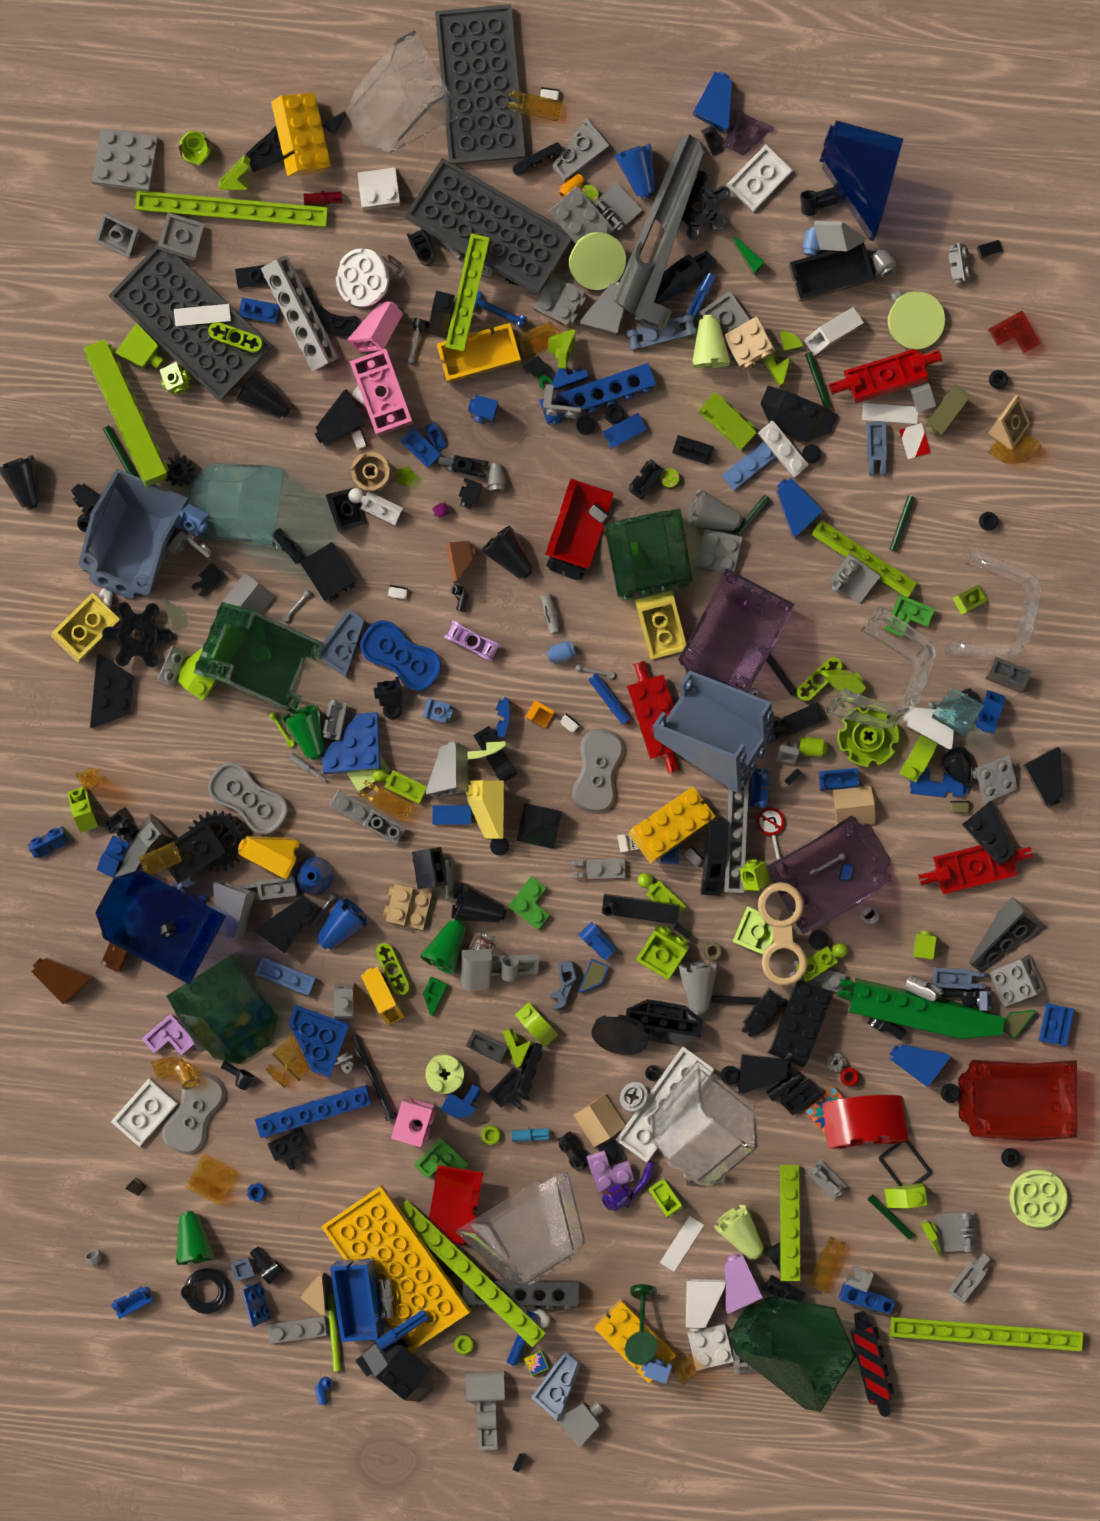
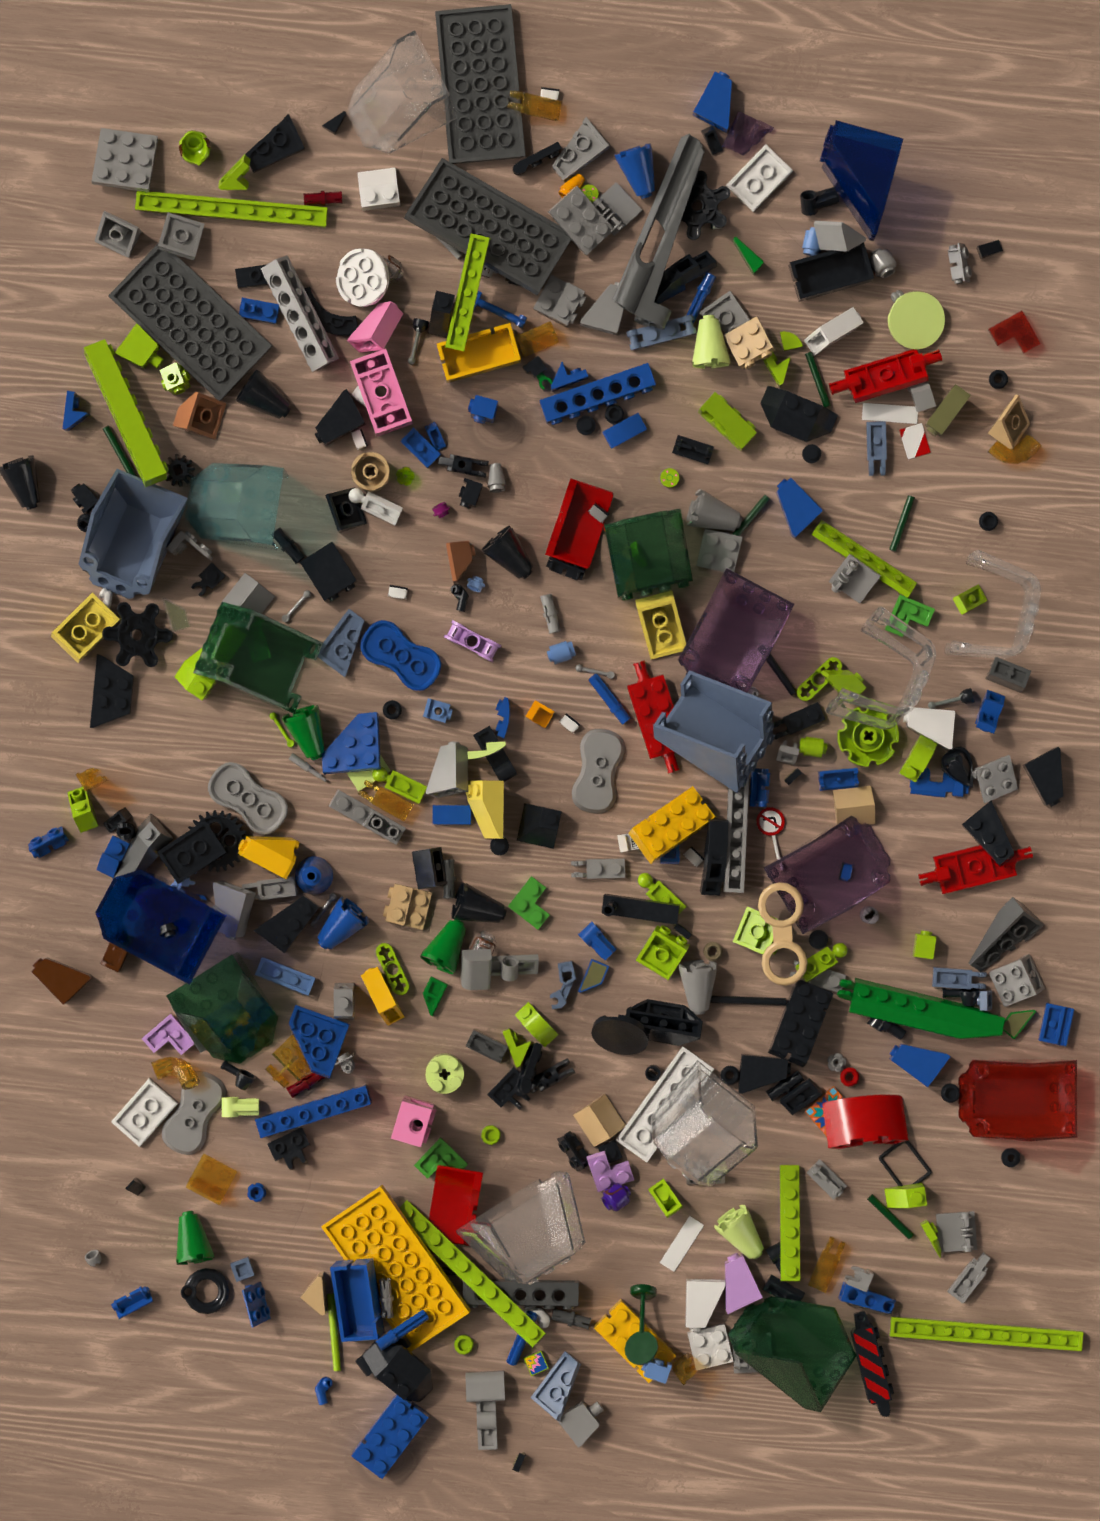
clear yellow hinge [138,842,183,877] -> none
light grey hinge [157,646,188,688] -> none
white sticker [174,304,231,326] -> none
medium blue brick [175,504,209,536] -> none
lime beam [208,322,263,353] -> none
black pin [250,1246,285,1285] -> none
light grey plate [267,1316,327,1344] -> none
yellow piece [271,92,331,176] -> none
light grey hinge [322,699,348,741] -> none
black bar [352,1034,398,1121] -> none
black brick [374,676,403,706] -> none
black piece [406,229,435,266] -> none
blue brick [440,1083,481,1118] -> none
dark azure axle [511,1127,550,1143] -> none
light grey bracket [543,384,582,419] -> none
lime slope [548,329,576,369] -> none
yellowish green tile [569,232,626,290] -> none
light grey gear [620,1082,649,1112] -> none
dark purple animal [626,1161,655,1208] -> none
black hinge [628,459,664,500] -> none
medium blue plate [722,441,776,491] -> none
lime brick [739,859,771,891] -> none
black hinge [741,988,785,1037] -> none
white plate [757,421,808,477] -> none
light grey hinge [810,853,846,876] -> none
light grey hinge [905,975,943,1002] -> none
clear light blue hinge [932,687,985,736] -> none
olive piece [950,801,969,812] -> none
yellowish green tile [1009,1169,1068,1227] -> none
none -> blue slope [62,391,90,431]
none -> nougat slope [173,392,226,440]
none -> yellowish green piece [222,1097,260,1117]
none -> dark red pin [286,1072,325,1098]
none -> blue piece [351,1394,429,1479]
none -> light blue plate [467,576,485,592]
none -> black hinge [530,1058,575,1093]
none -> dark grey pin [551,1308,591,1330]

